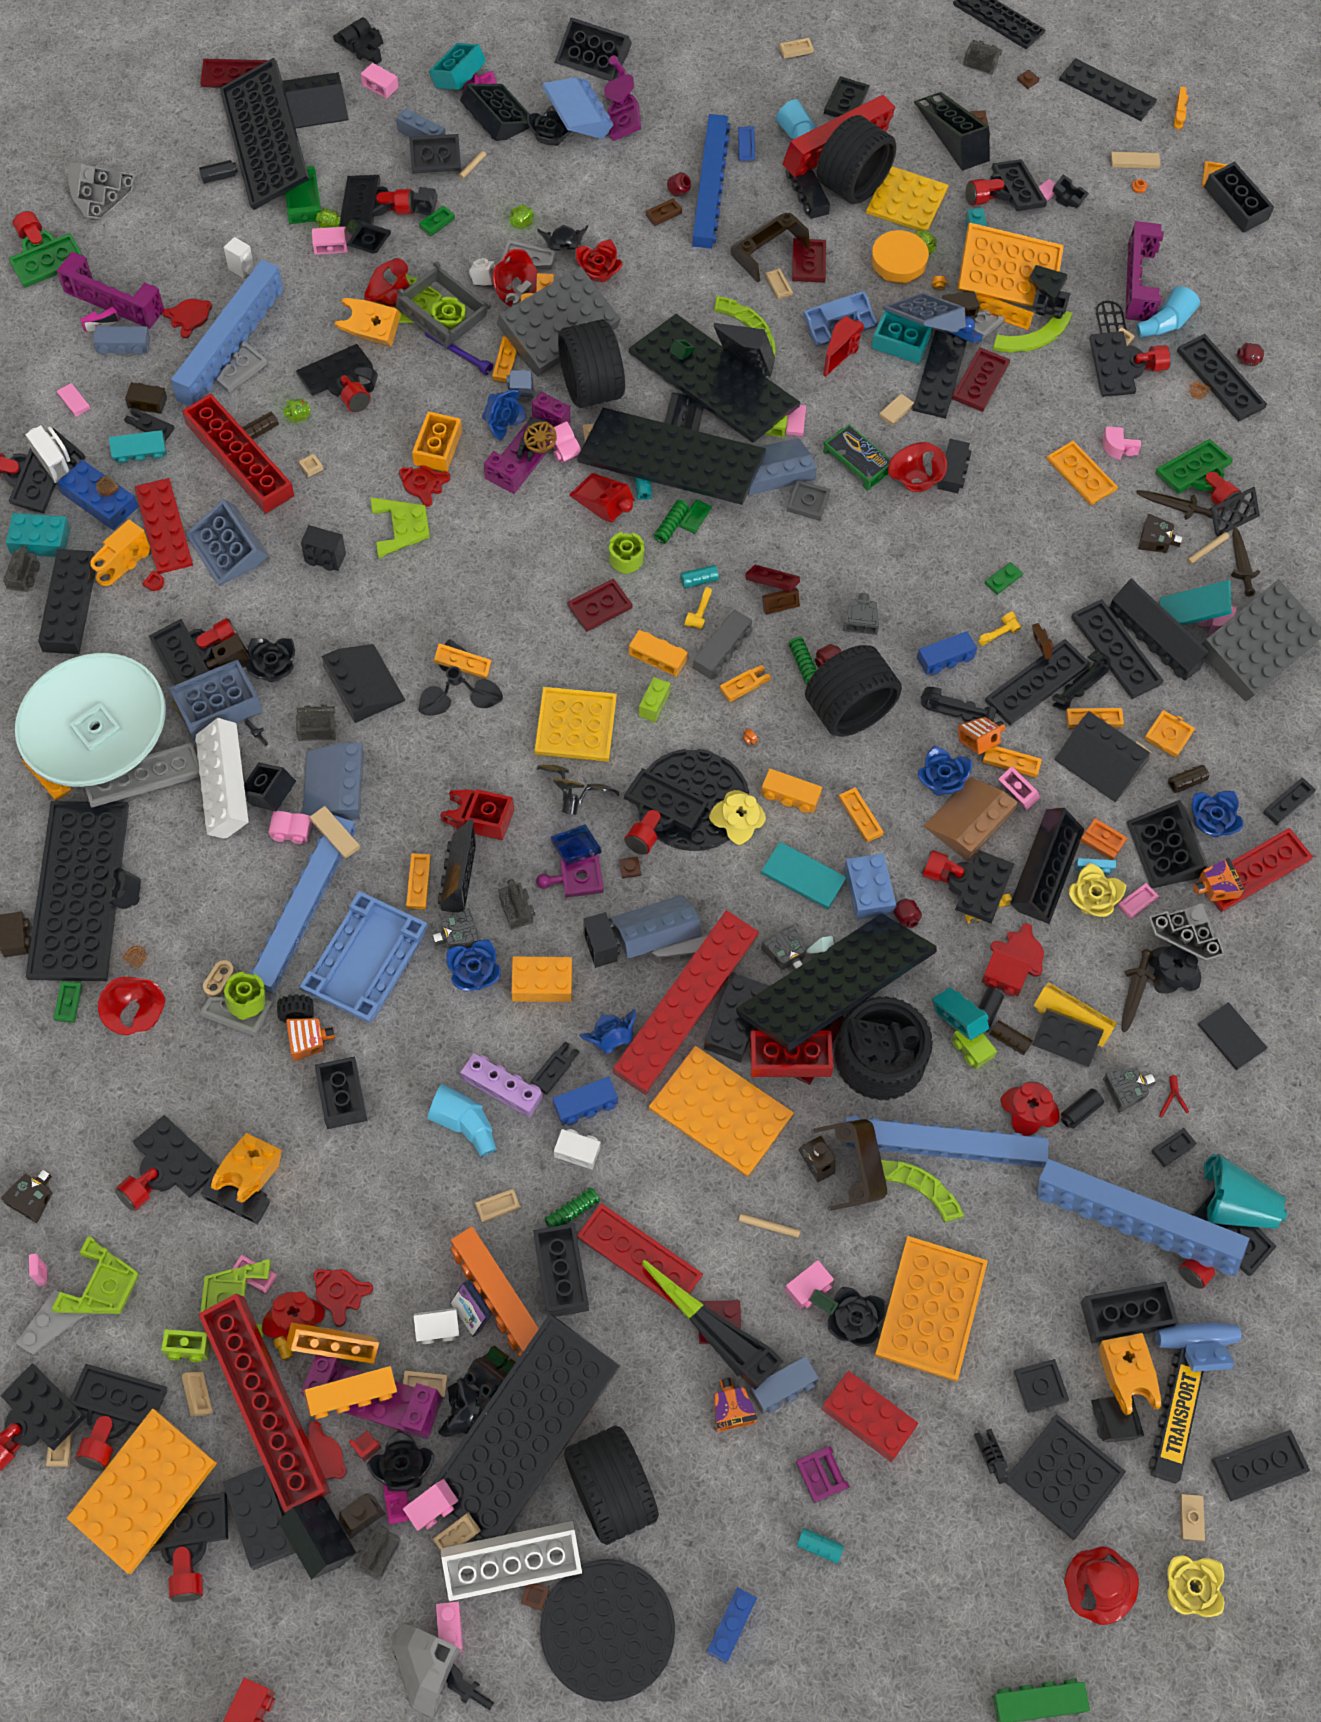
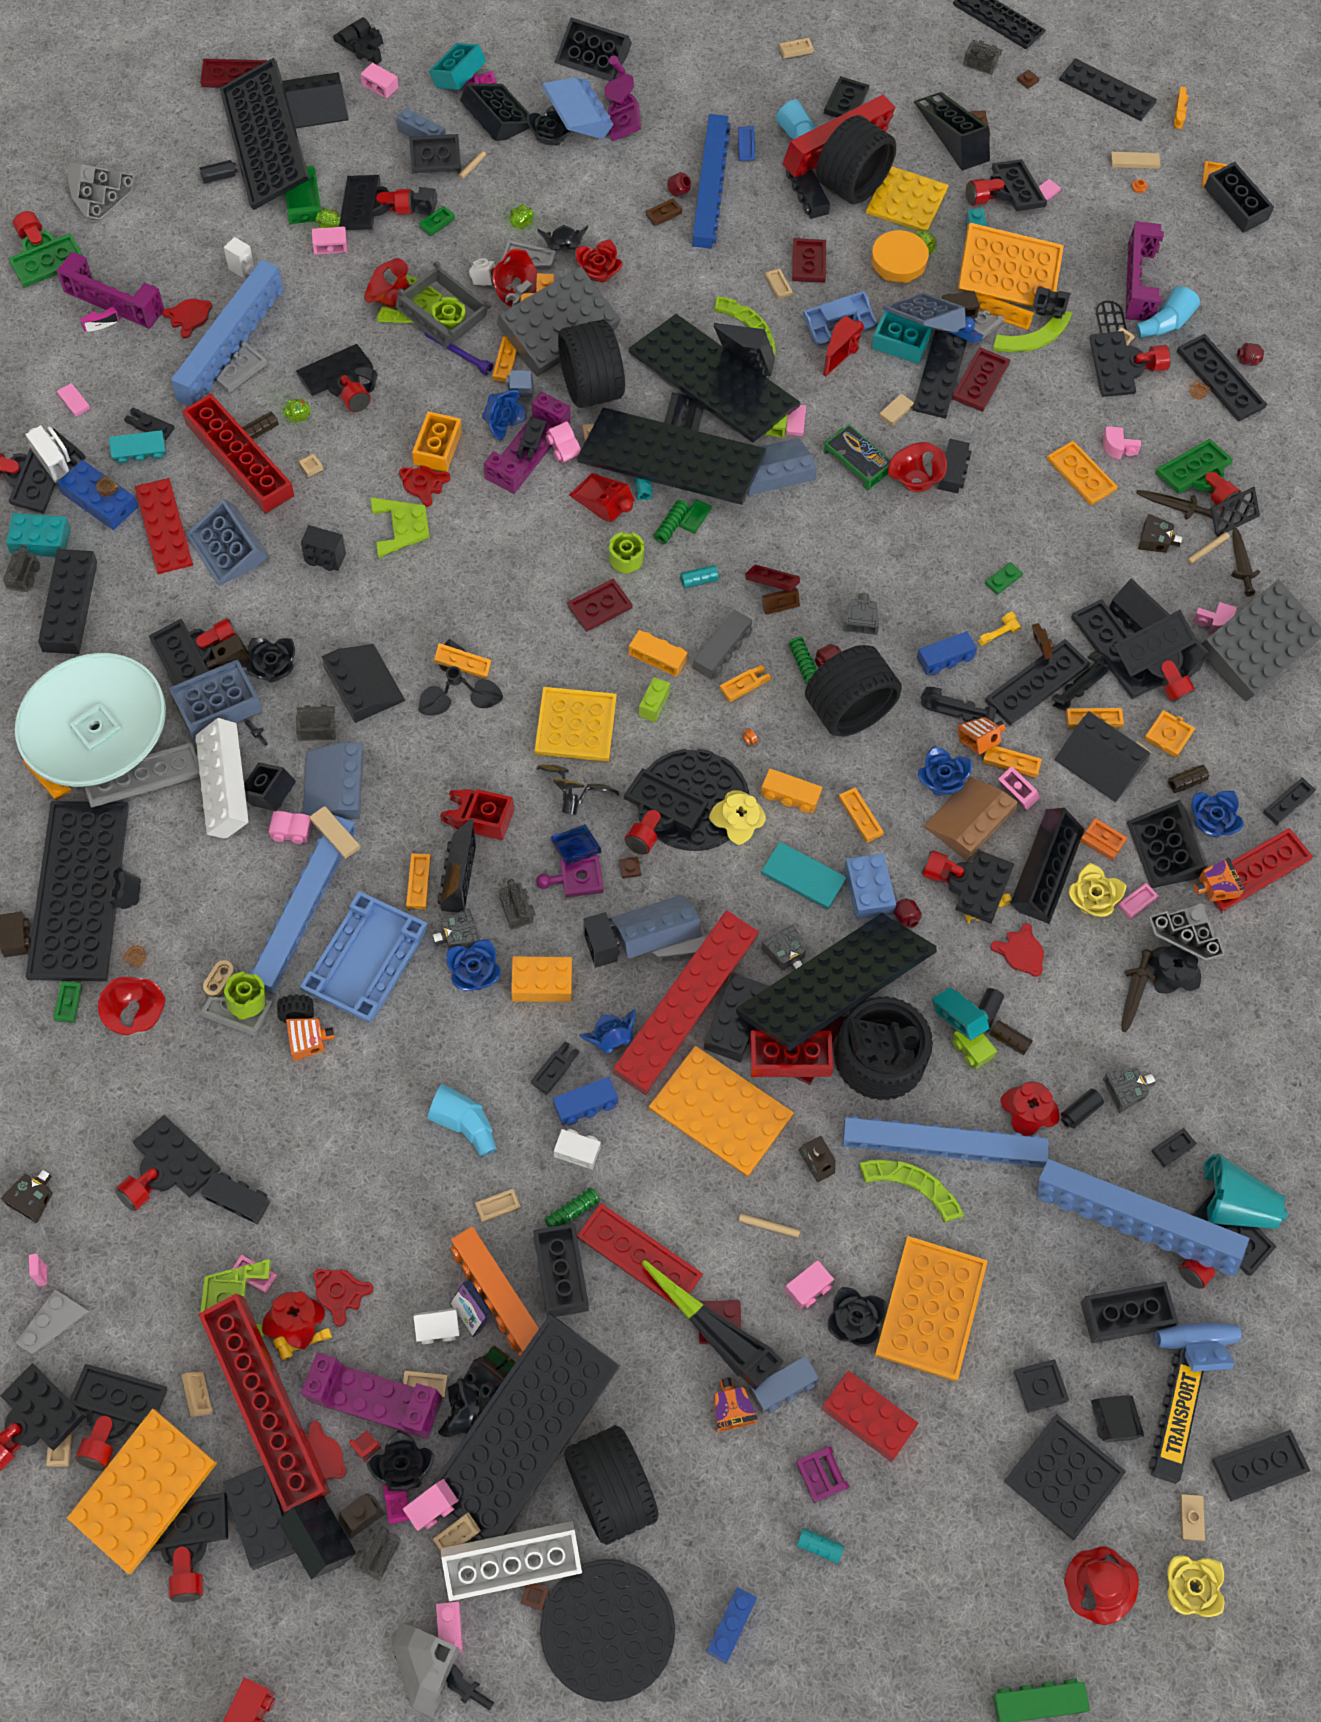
lime wing [51,1236,139,1314] -> none
light orange brick [90,519,151,586] -> none
sand blue brick [93,326,150,355] -> none
dark brown brick [125,382,167,414] -> none
red tile [142,571,165,591] -> none
lime brick [161,1329,211,1363] -> none
light orange brick [211,1133,282,1203] -> none
light orange brick [286,1322,379,1364] -> none
light orange brick [303,1366,397,1420] -> none
black brick [315,1056,368,1129] -> none
light orange brick [334,298,401,347] -> none
black slope [344,219,391,253] -> none
lavender brick [460,1053,543,1118] -> none
pearl gold wheel [524,422,557,453] -> none
dark green slope [670,339,696,360] -> none
yellow brick [684,587,712,629] -> none
dark brown windscreen [731,213,810,282] -> none
dark grey plate [787,480,831,521] -> none
light aqua slope [807,936,834,953] -> none
dark green piece [808,1289,838,1315] -> none
dark brown windscreen [811,1119,887,1211] -> none
light orange plate [931,276,948,289] -> none
black hinge [974,1429,1008,1484] -> none
red slope [981,948,1032,996] -> none
black wing [1029,265,1067,302] -> none
black plate [1032,1008,1104,1067] -> none
yellow brick [1033,982,1117,1047] -> none
black cylinder [1052,174,1089,209] -> none
medium azure plate [1074,858,1116,875] -> none
light orange brick [1098,1333,1161,1415] -> none
red plant [1159,1075,1189,1118] -> none
teal tile [1160,580,1232,626] -> none
black tile [1198,1002,1268,1071] -> none
none -> black plate [1113,610,1197,702]

